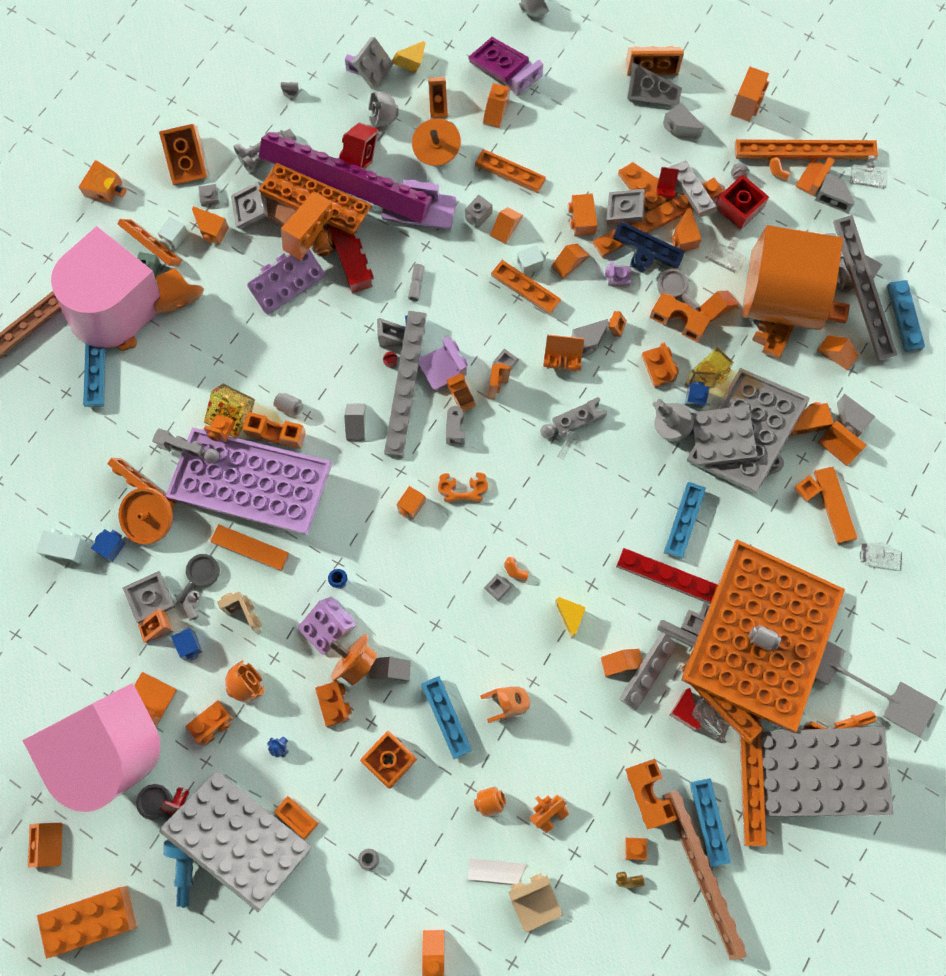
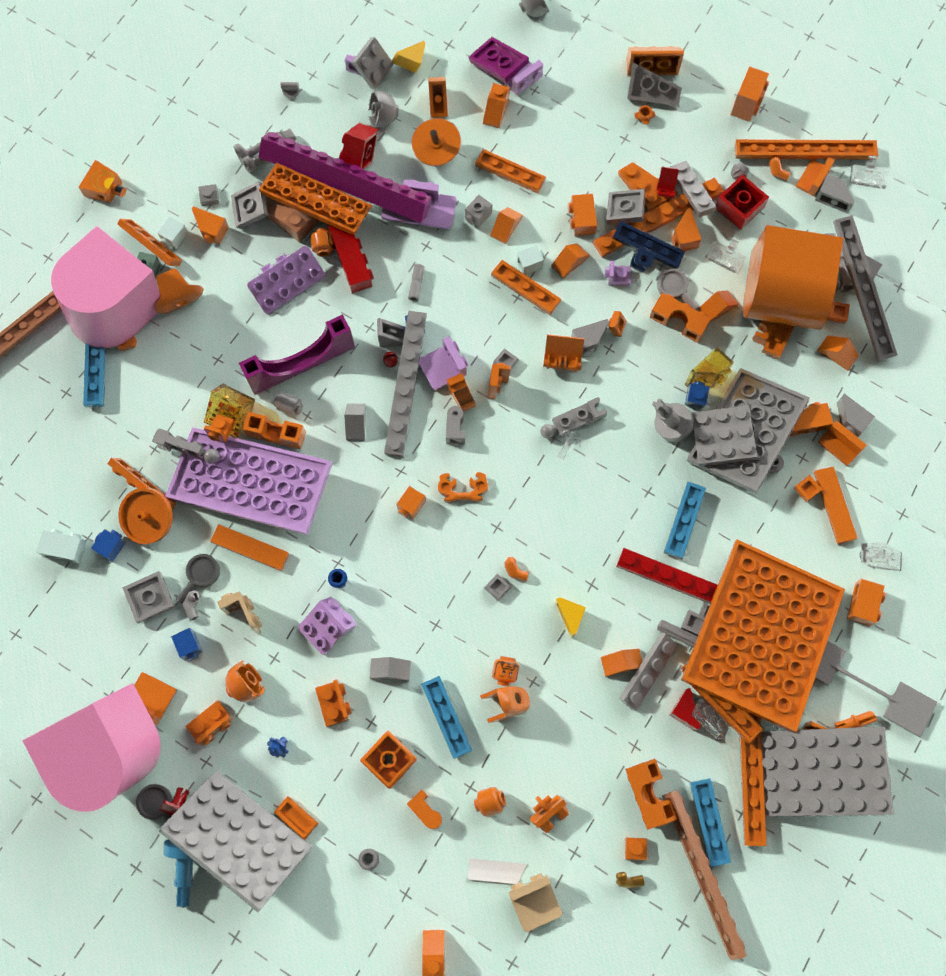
orange panel [28,822,63,868] -> none
orange brick [37,886,137,959] -> none
orange slope [138,609,174,643] -> none
orange slope [159,124,208,185] -> none
orange wedge [281,191,333,261] -> none
orange piece [329,634,377,685] -> none
orange bracket [641,342,679,388] -> none
light grey slope [663,103,704,138] -> none
light grey brick [748,625,781,652] -> none
dark azure plate [887,280,925,352] -> none
none -> magenta arch [239,314,355,395]
none -> orange leg [407,790,442,829]
none -> orange head [492,656,520,686]
none -> orange plate [634,105,655,125]
none -> orange brick [847,578,886,626]

